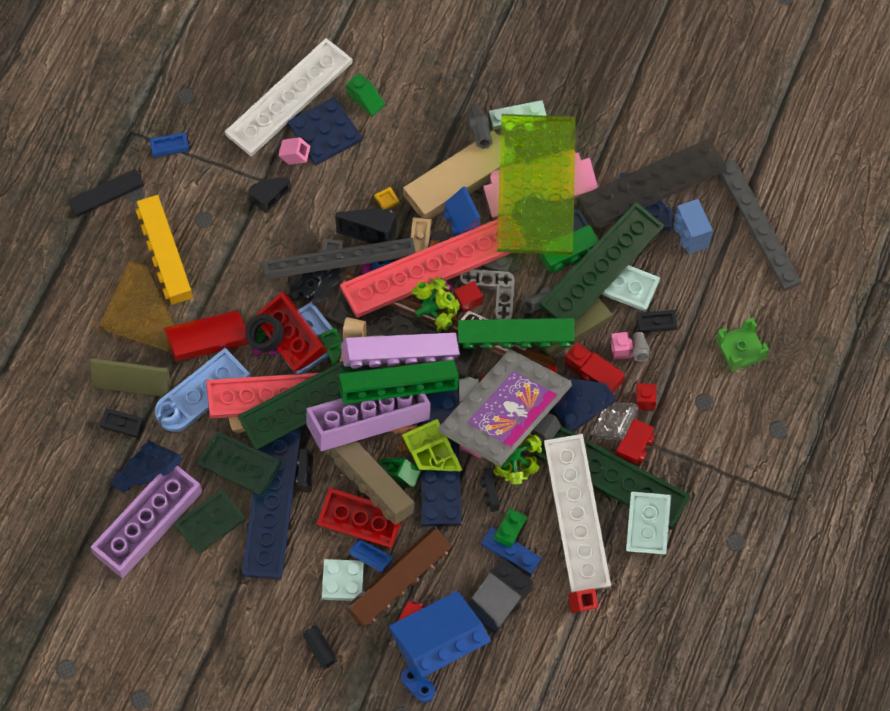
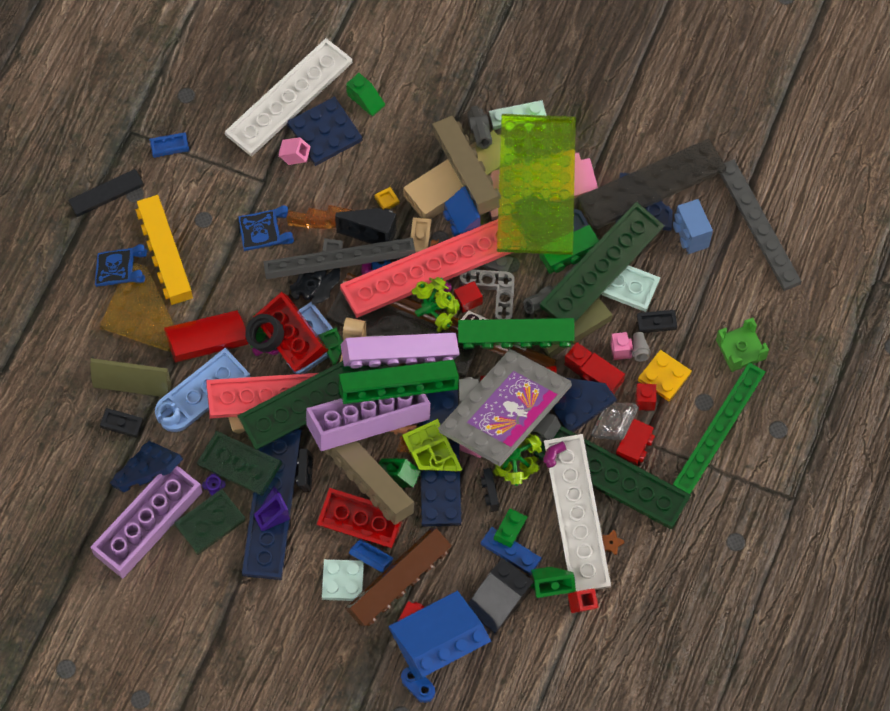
black slope [248,178,291,213] -> none
black axle [303,626,338,669] -> none
light aqua plate [626,492,671,555] -> none
none -> flag [95,244,147,287]
none -> dark purple plate [202,474,226,496]
none -> flag [239,205,294,251]
none -> dark purple slope [254,487,290,531]
none -> clear orange slope [287,205,354,229]
none -> dark tan brick [433,115,501,215]
none -> green slope [531,566,576,598]
none -> magenta arm [543,441,567,468]
none -> dark orange plate [602,530,625,555]
none -> yellow plate [638,350,692,402]
none -> green plate [673,362,766,495]

